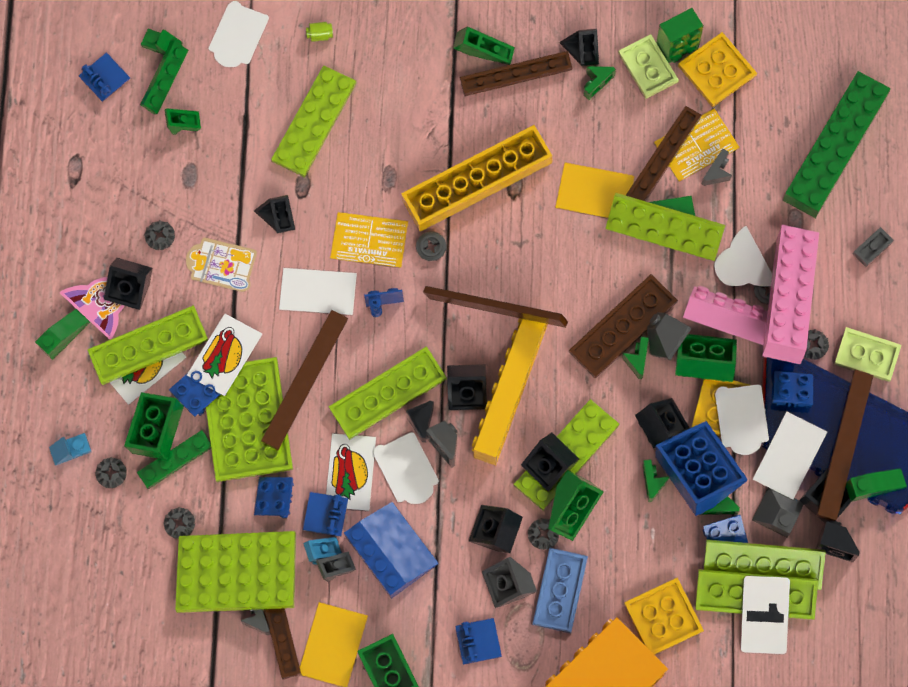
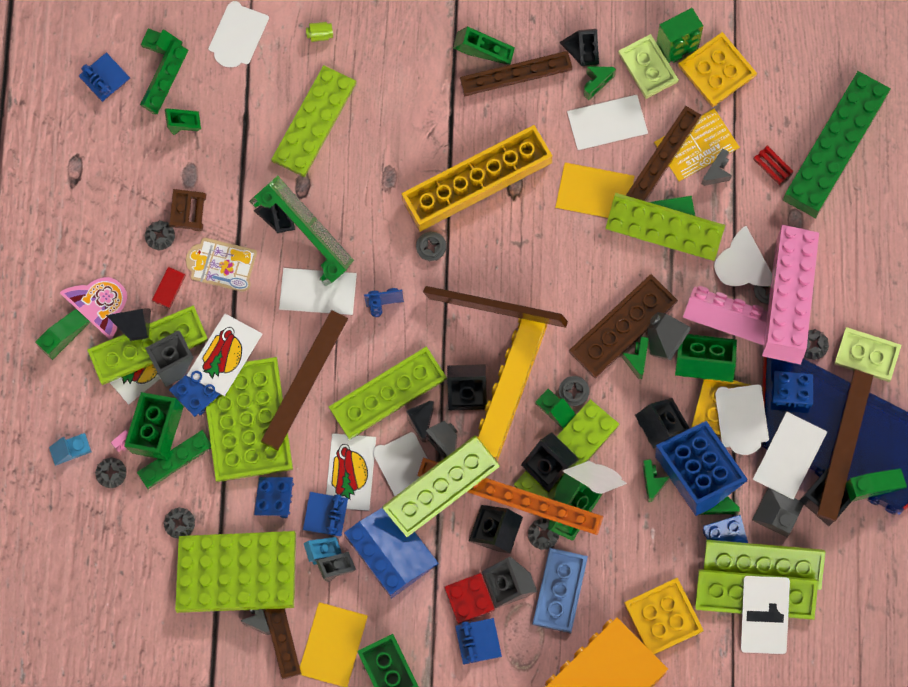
black slope [104,258,153,310] -> none
yellow sticker [330,212,408,268] -> none
black slope [816,520,860,562] -> none
dark grey plate [853,227,894,267] -> none
none -> black slope [106,308,151,341]
none -> bright pink plate [111,430,128,452]
none -> dark grey slope [145,330,194,387]
none -> red tile [152,267,186,309]
none -> reddish brown plate [169,189,207,231]
none -> green windscreen [249,175,354,286]
none -> lime plate [382,435,500,537]
none -> orange plate [417,457,604,535]
none -> red plate [444,573,495,624]
none -> green slope [535,389,576,429]
none -> dark grey gear [559,376,590,407]
none -> white sticker [563,461,627,494]
none -> white sticker [567,95,648,150]
none -> red tile [753,145,794,185]

